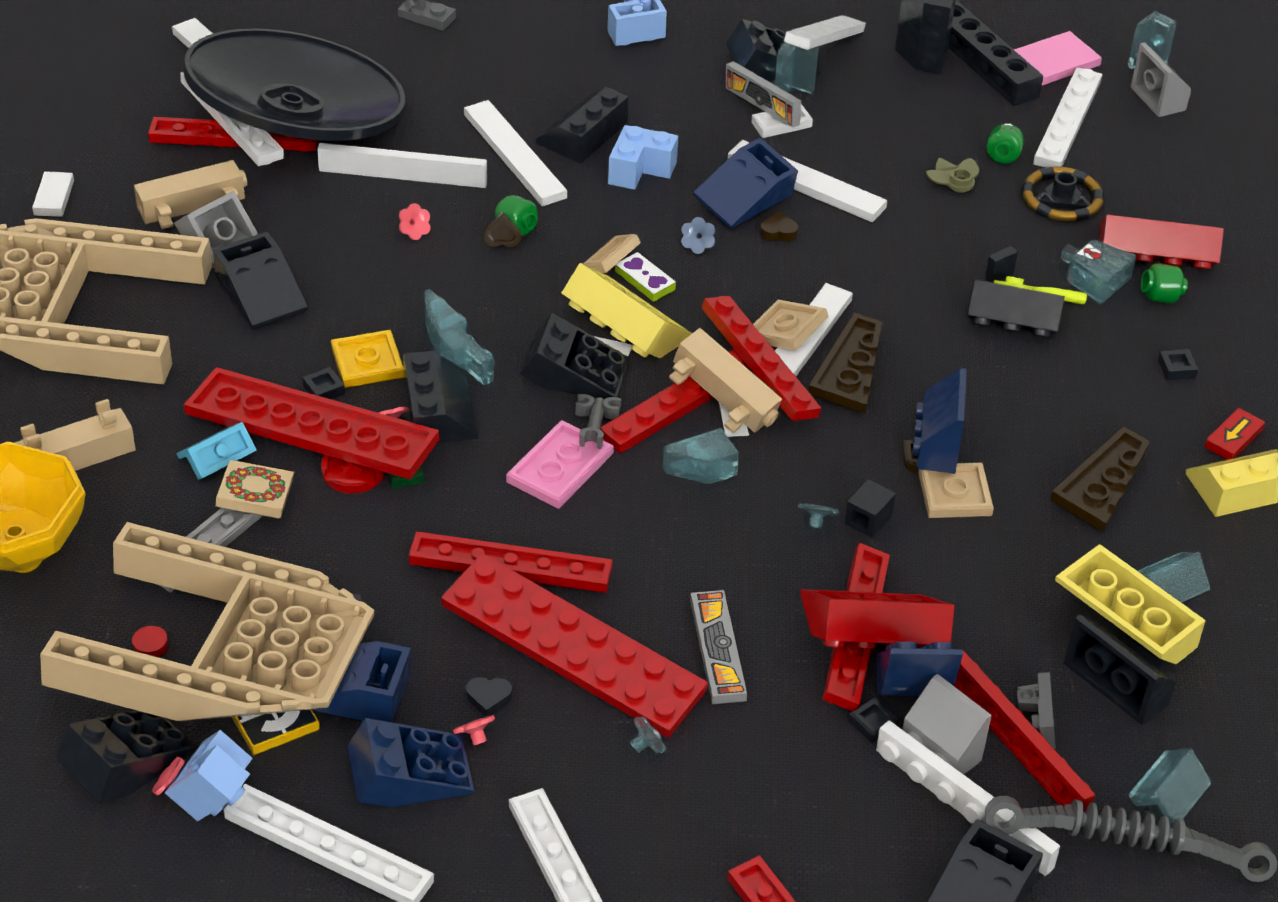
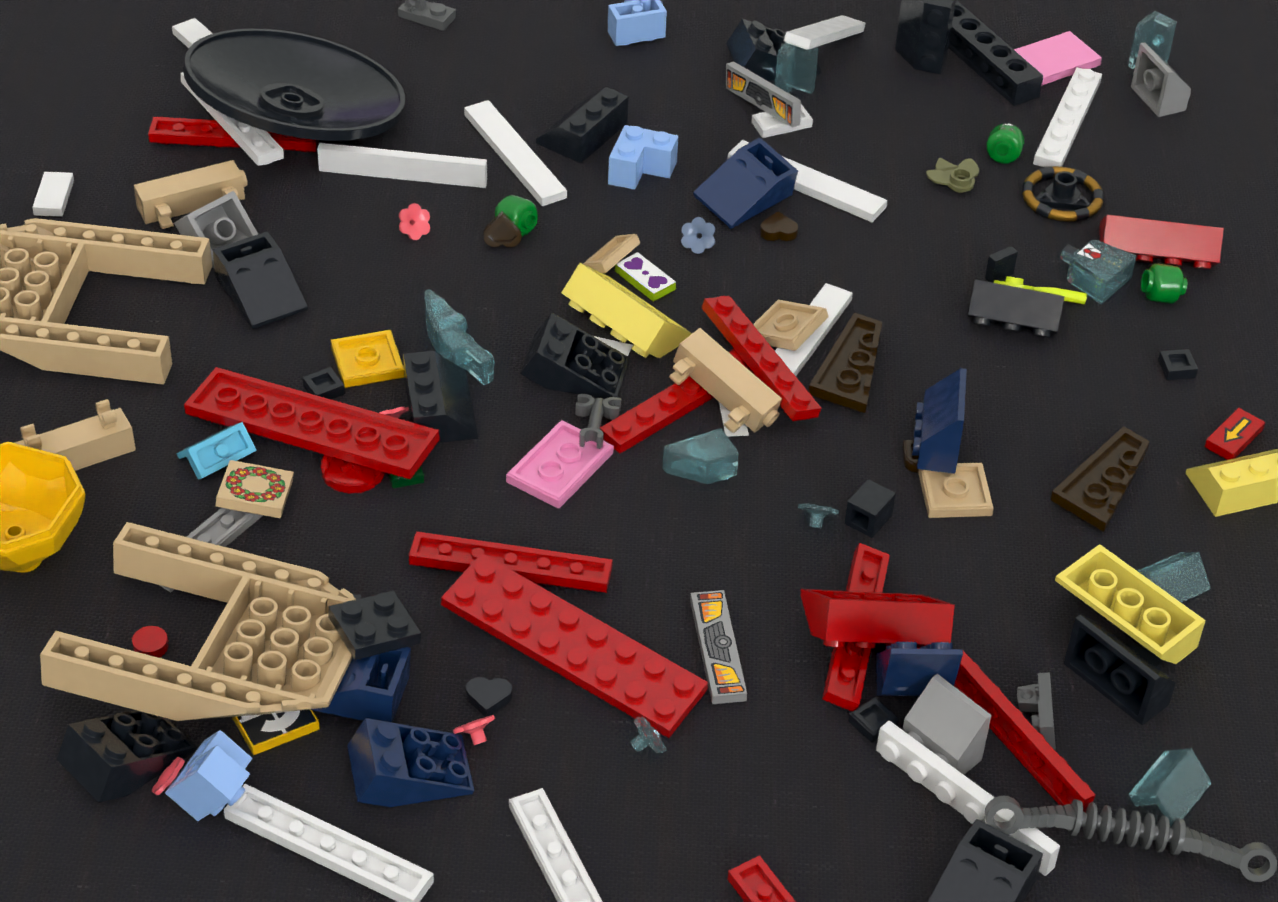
none -> black plate [328,590,421,660]

